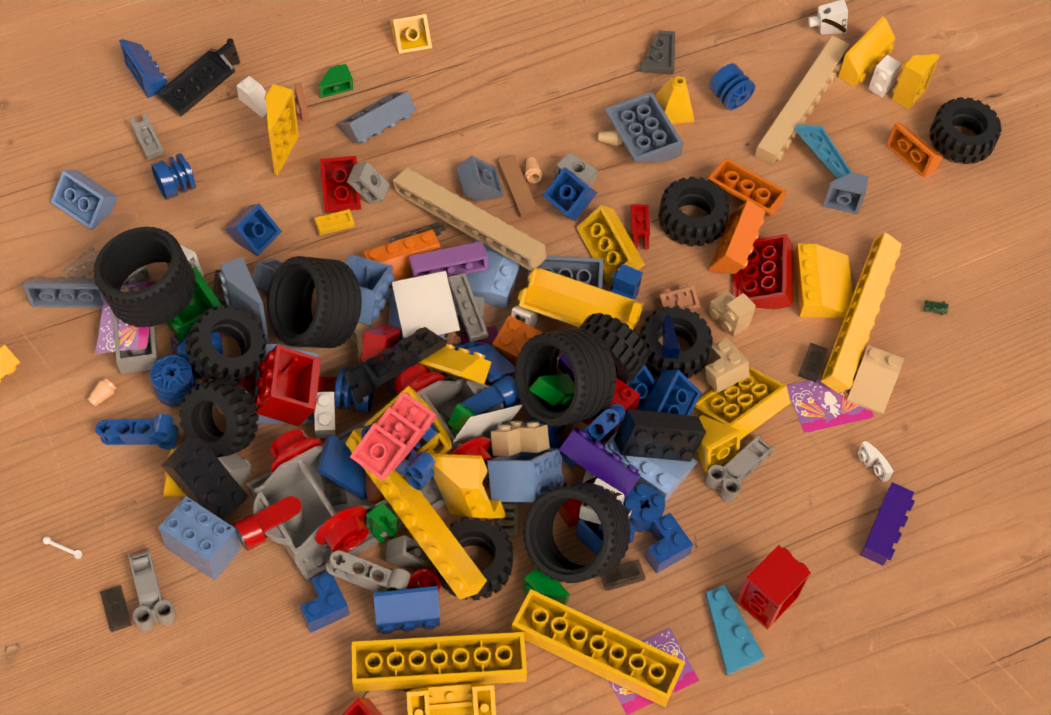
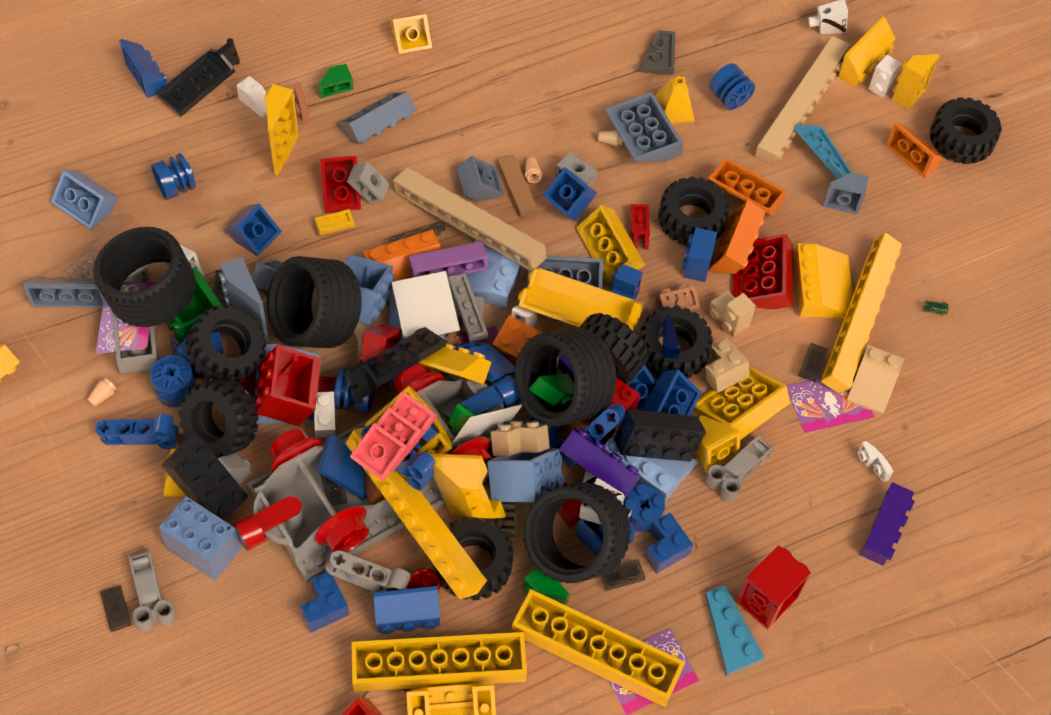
white hinge [43,536,82,559] -> none
light grey plate [130,114,165,160] -> none
green hinge [366,503,397,543] -> none
light grey slope [385,535,433,569] -> none
none -> blue brick [682,227,717,282]

